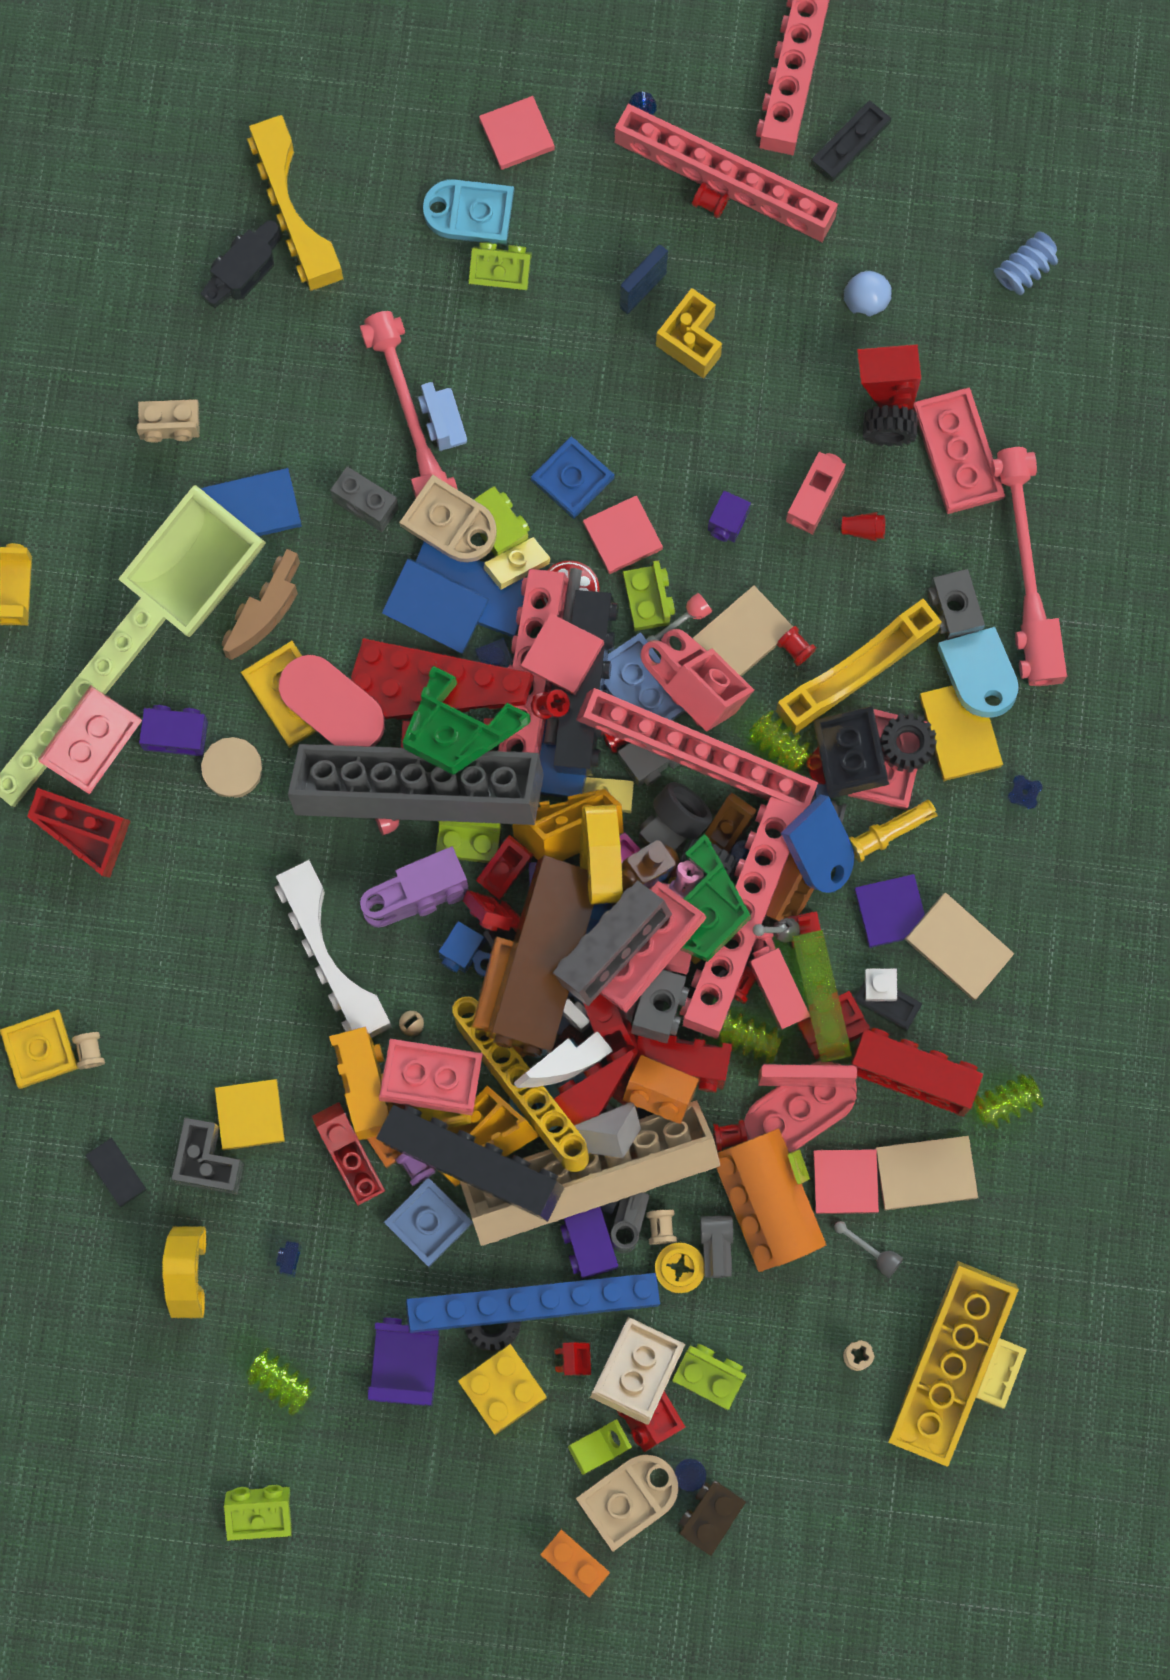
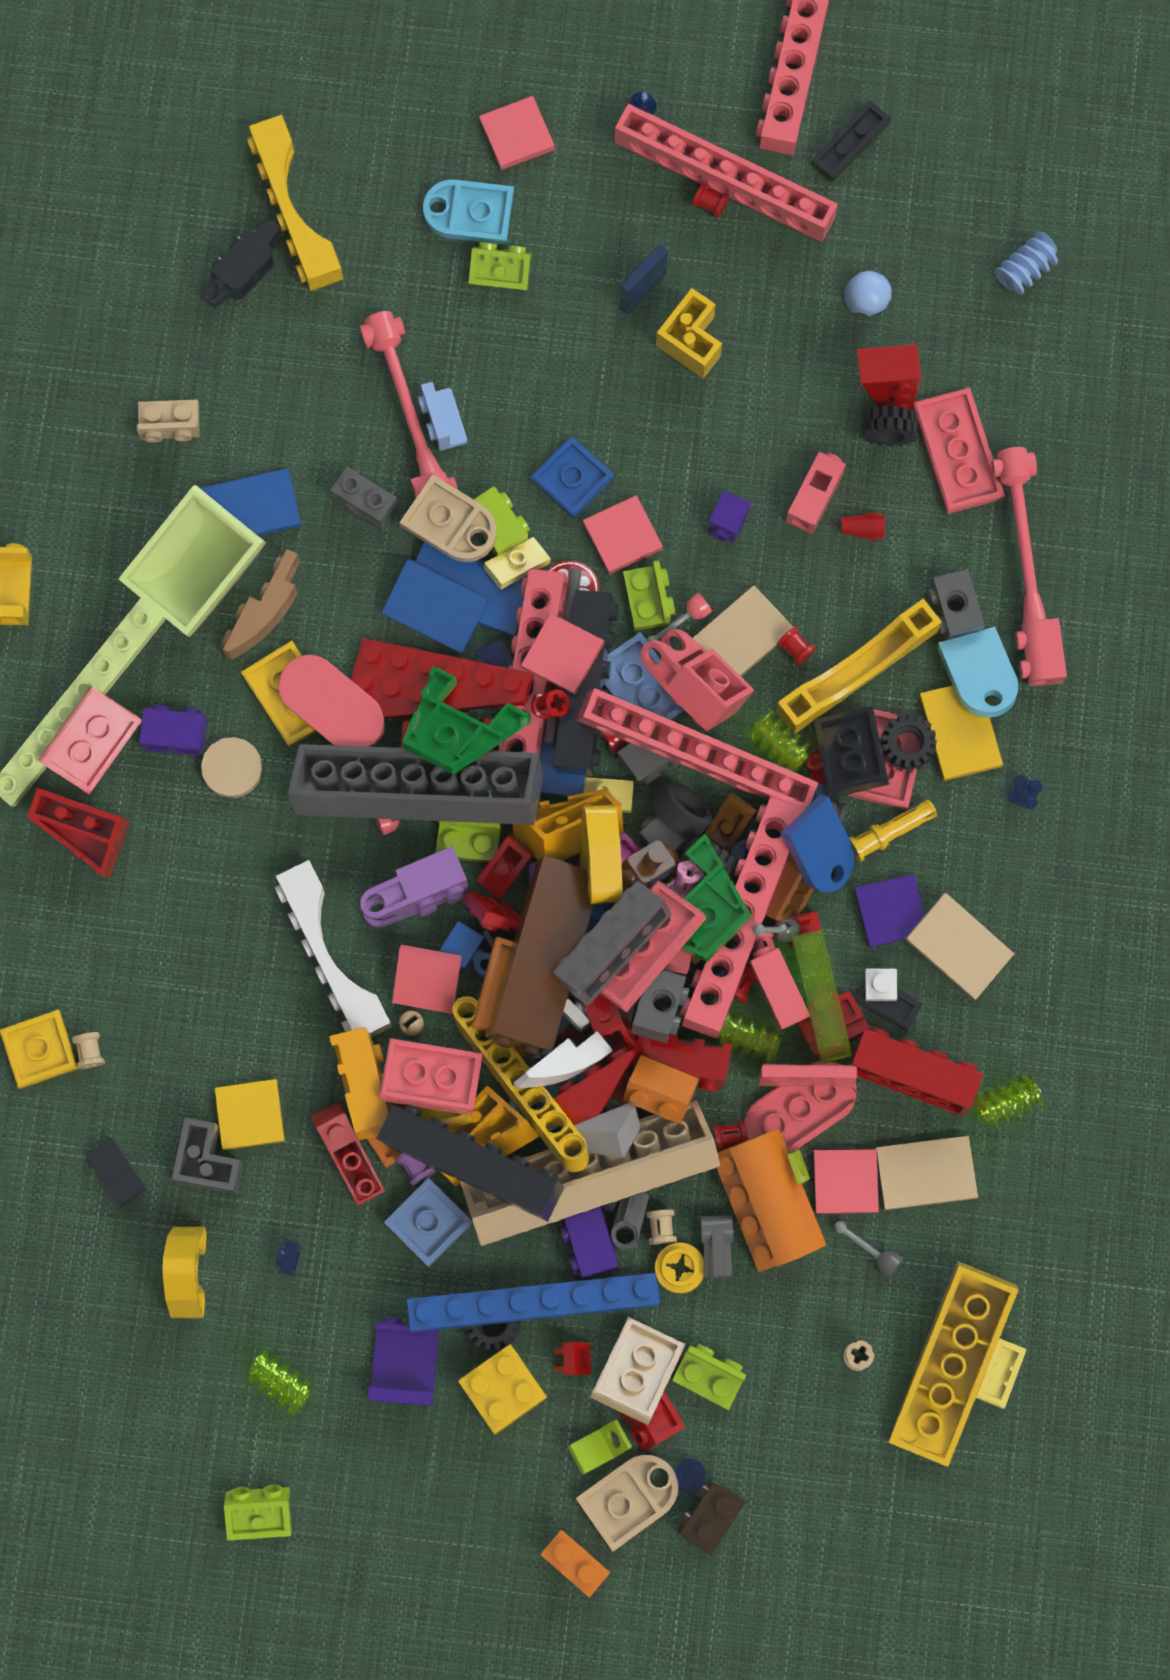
none -> coral tile [392,945,462,1014]

